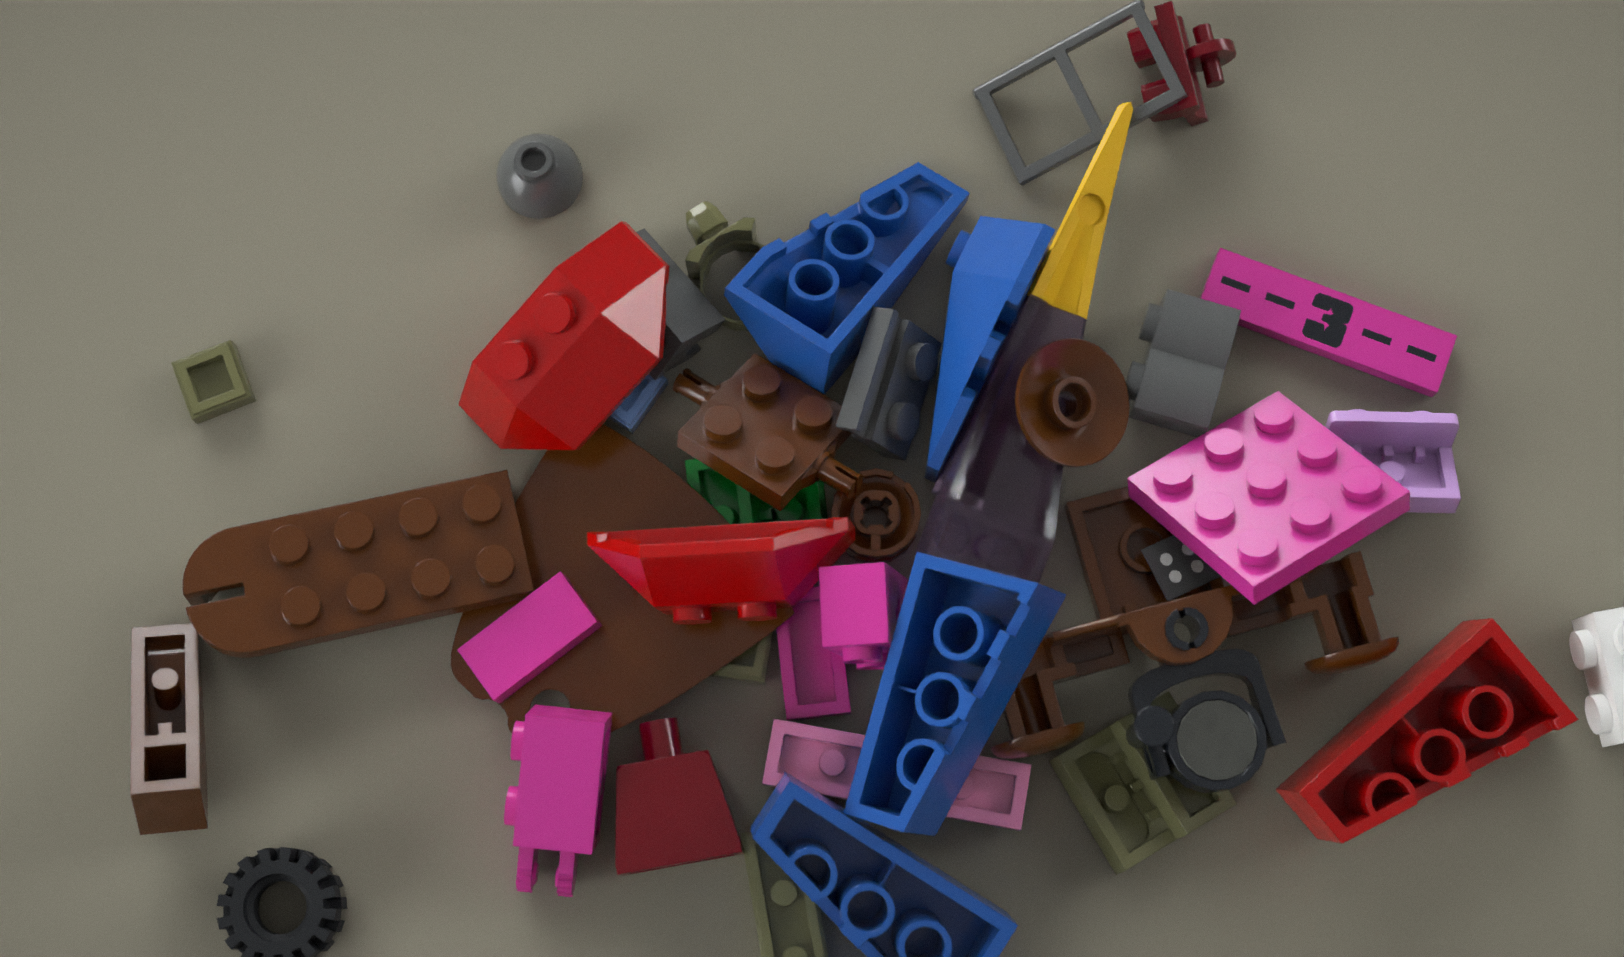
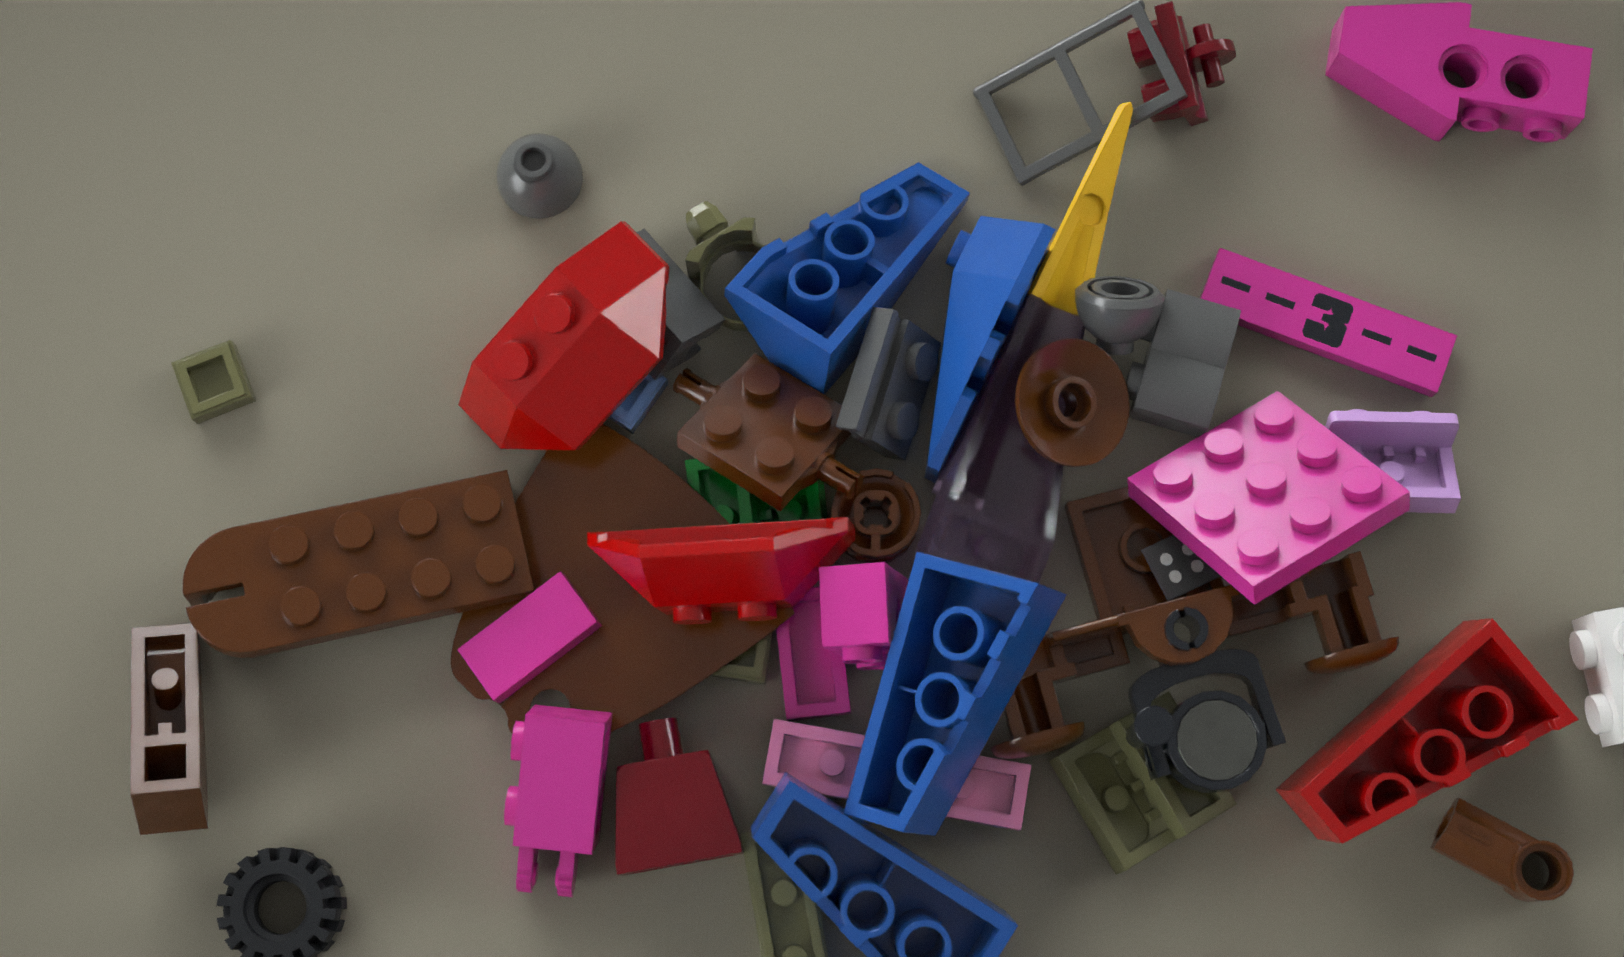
none -> dark grey brick [1075,276,1165,355]
none -> dark pink brick [1325,2,1593,142]
none -> reddish brown piece [1430,798,1574,902]

